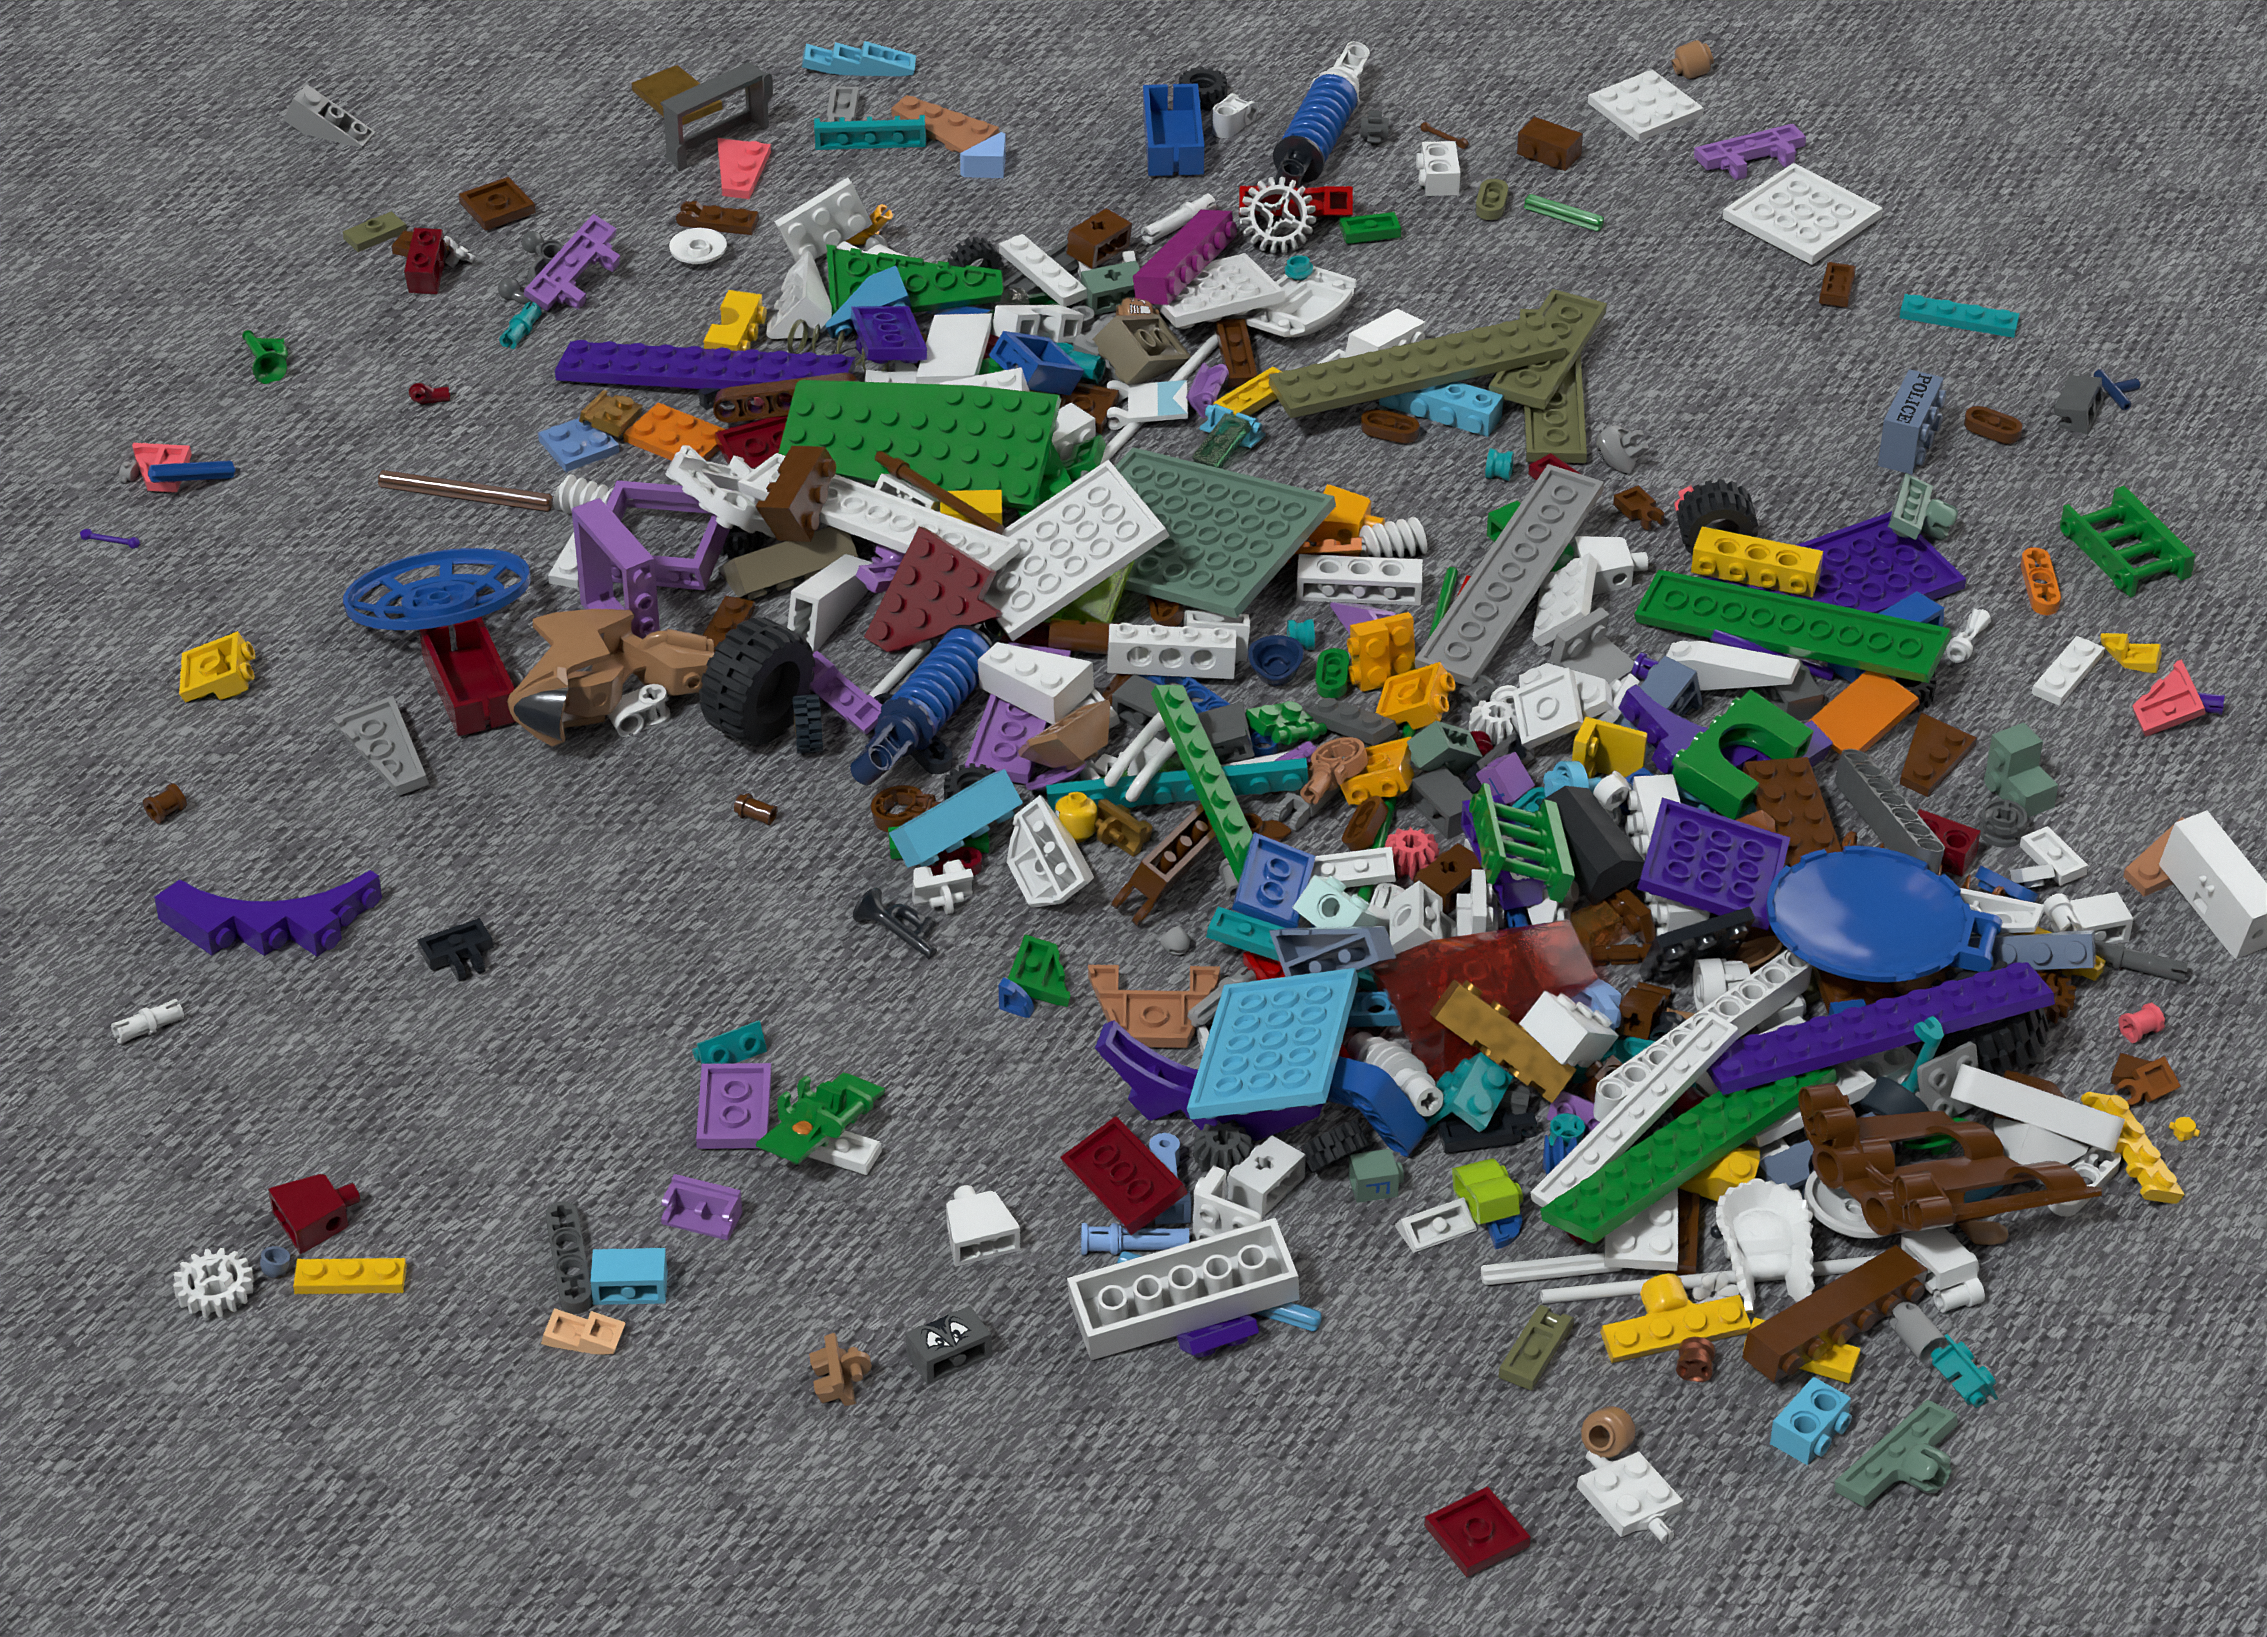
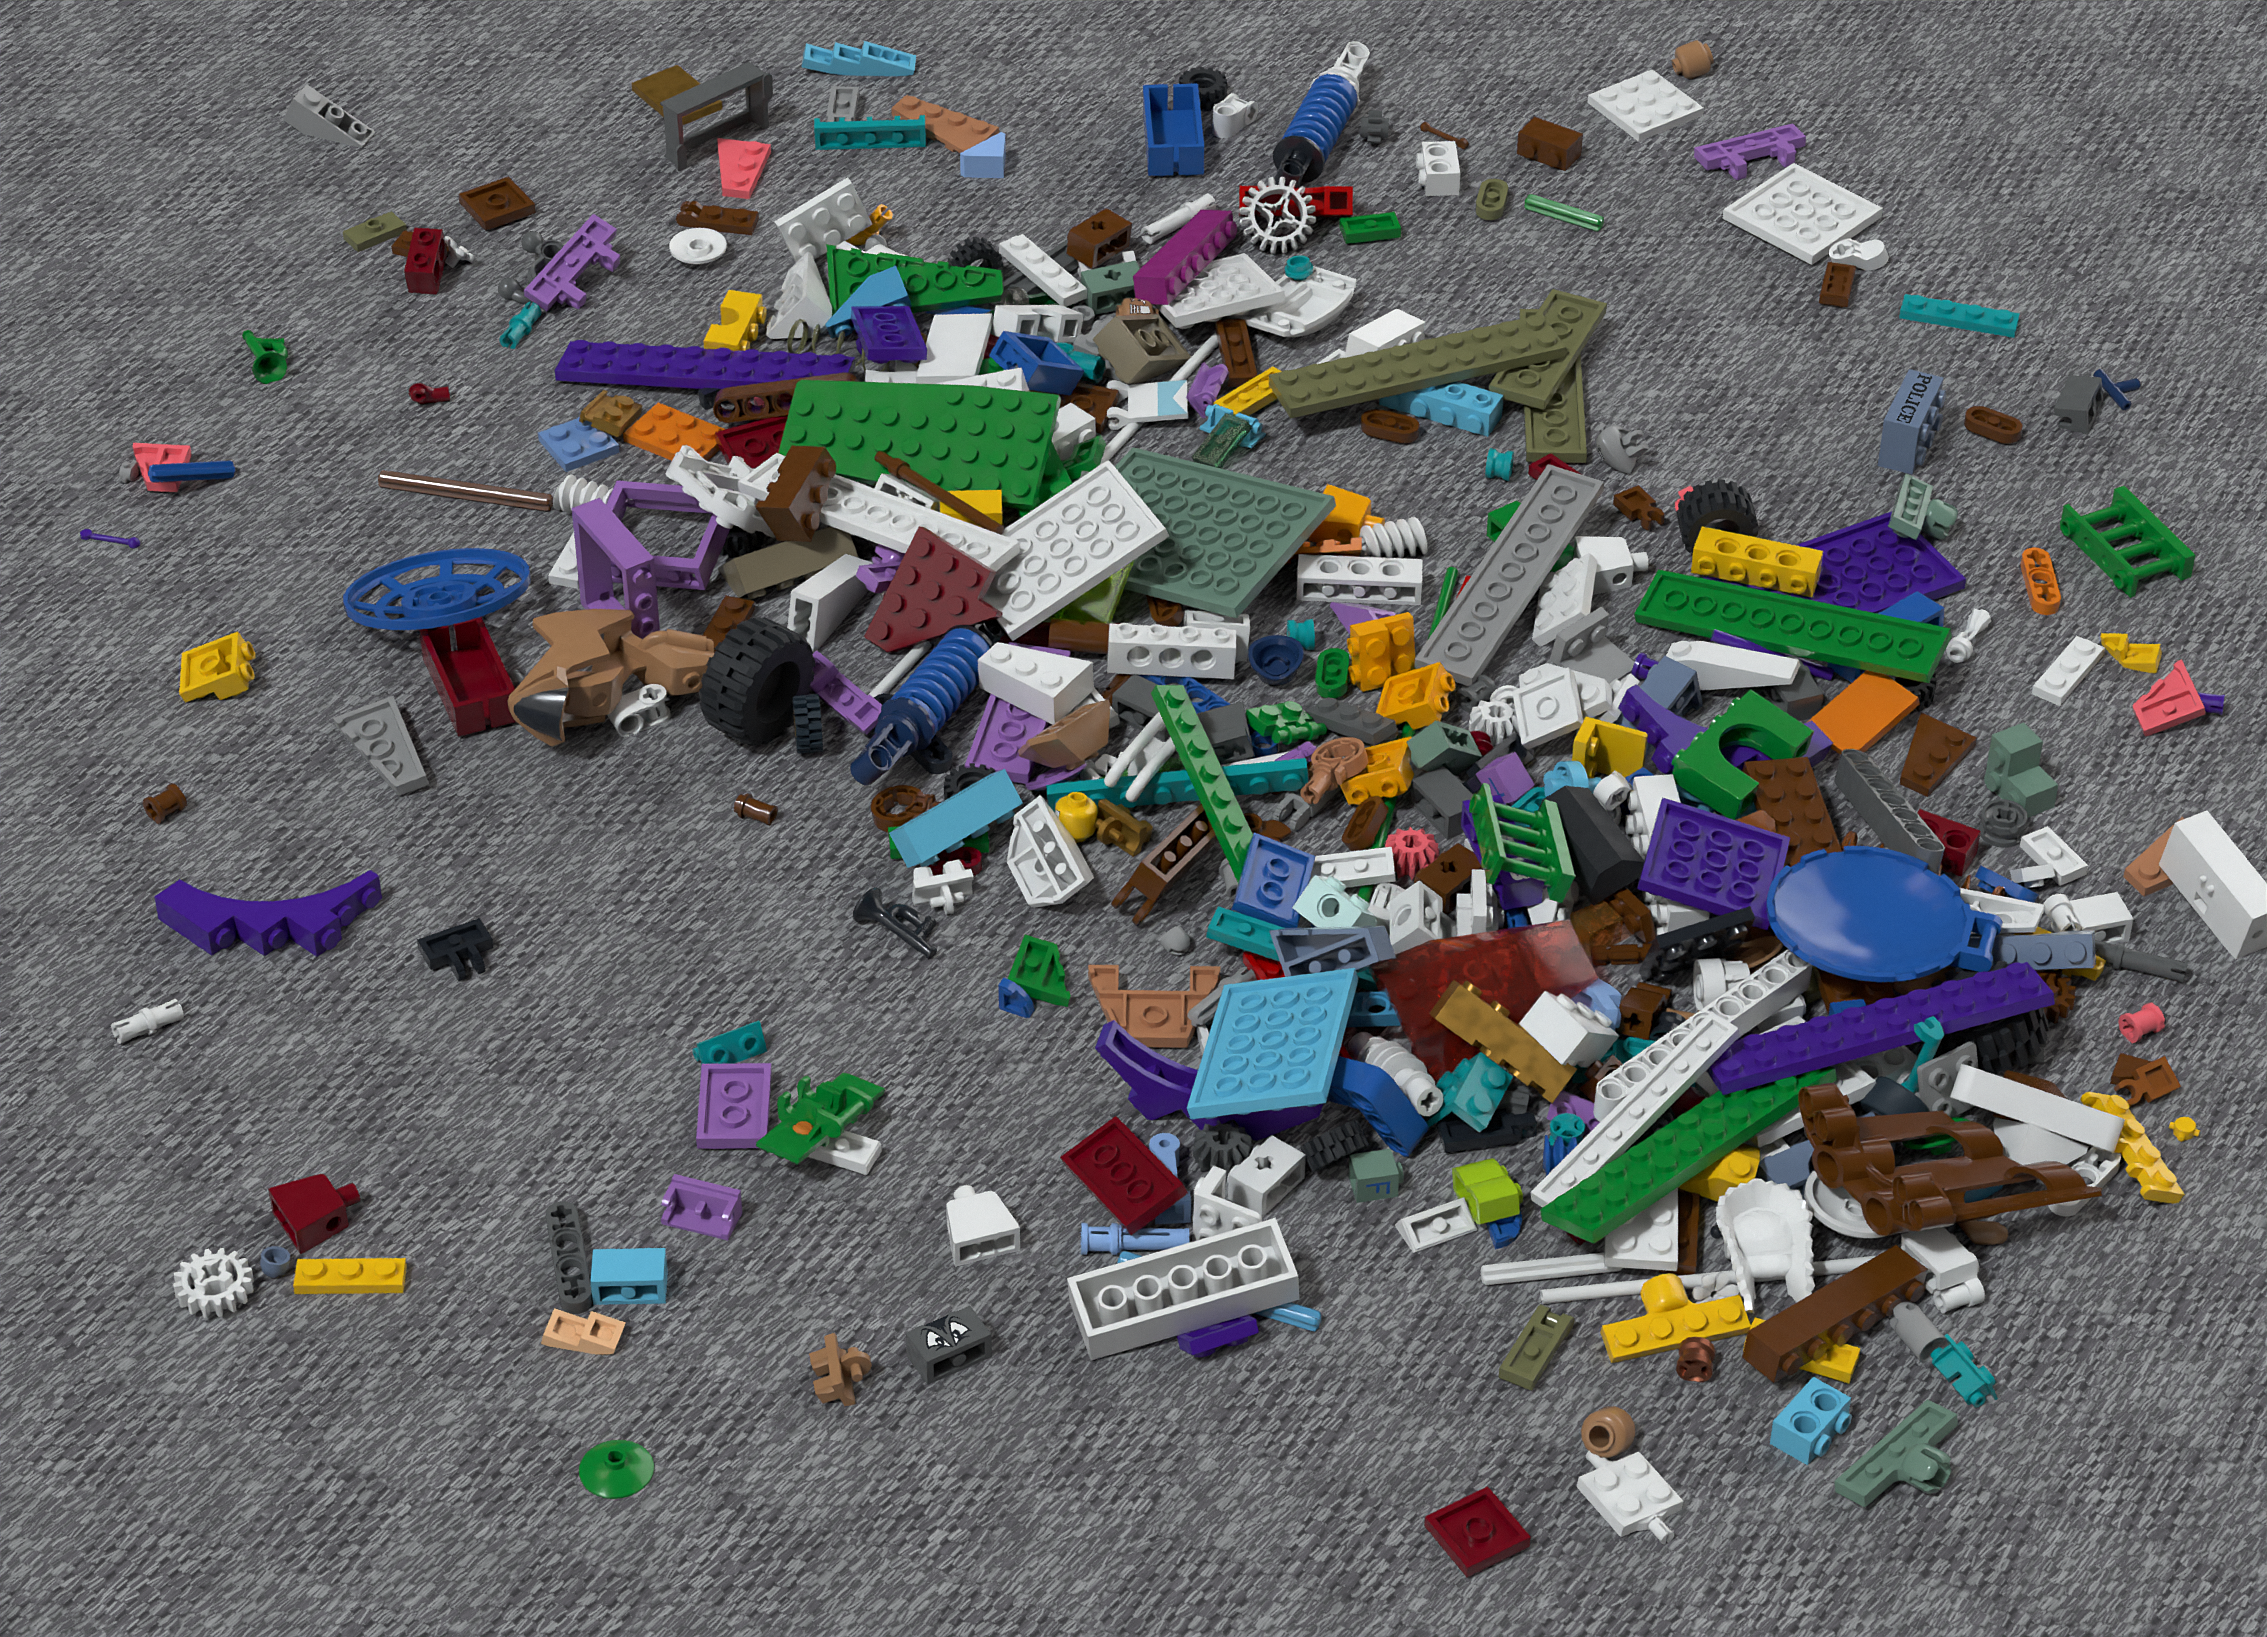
none -> green dish [579,1440,654,1499]
none -> white piece [1829,238,1889,271]

